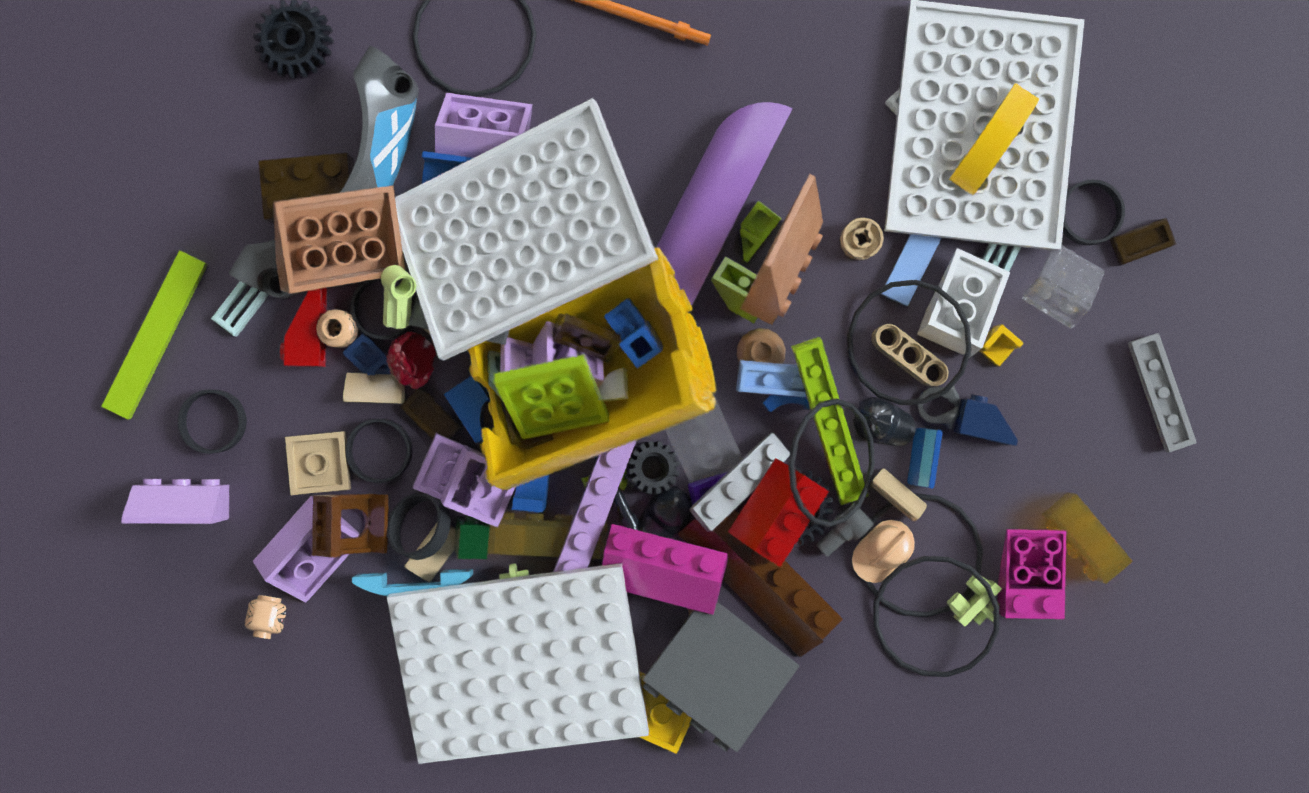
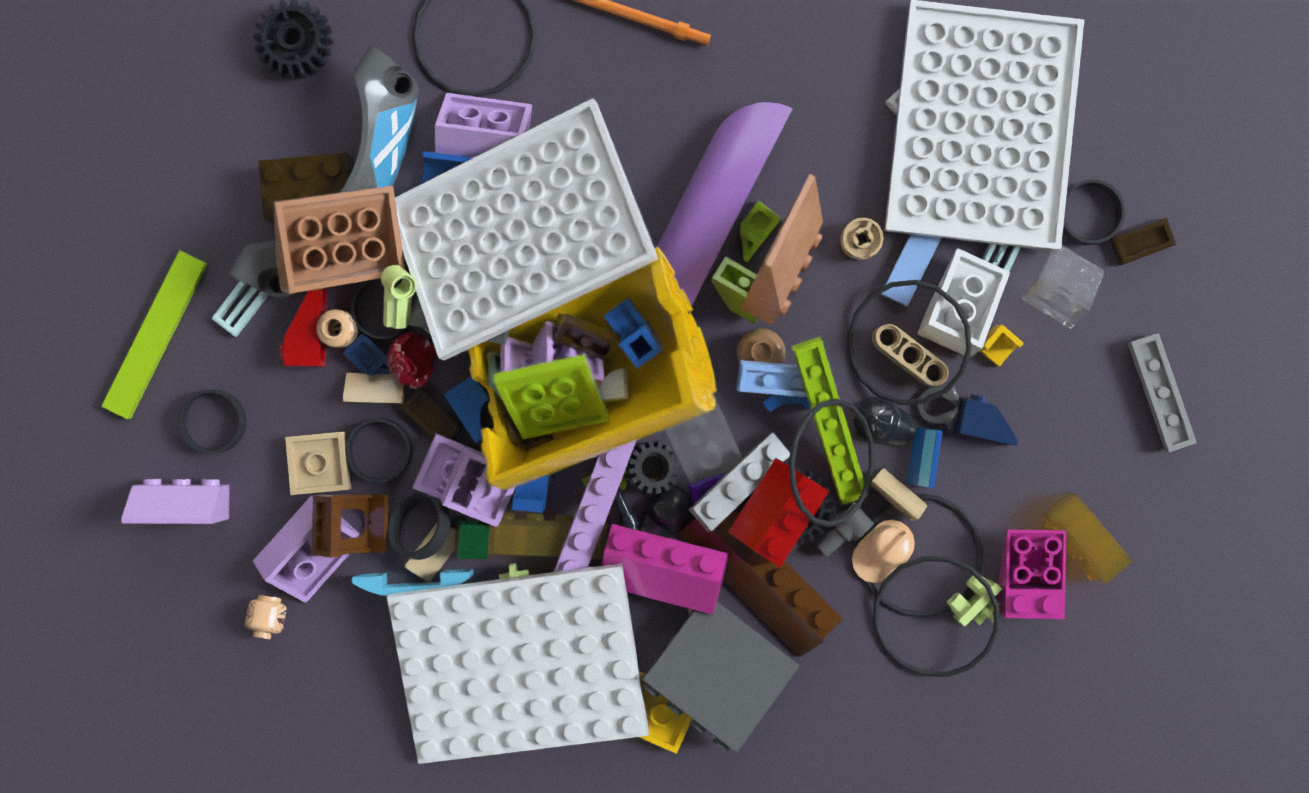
yellow slope [949,83,1039,196] -> none

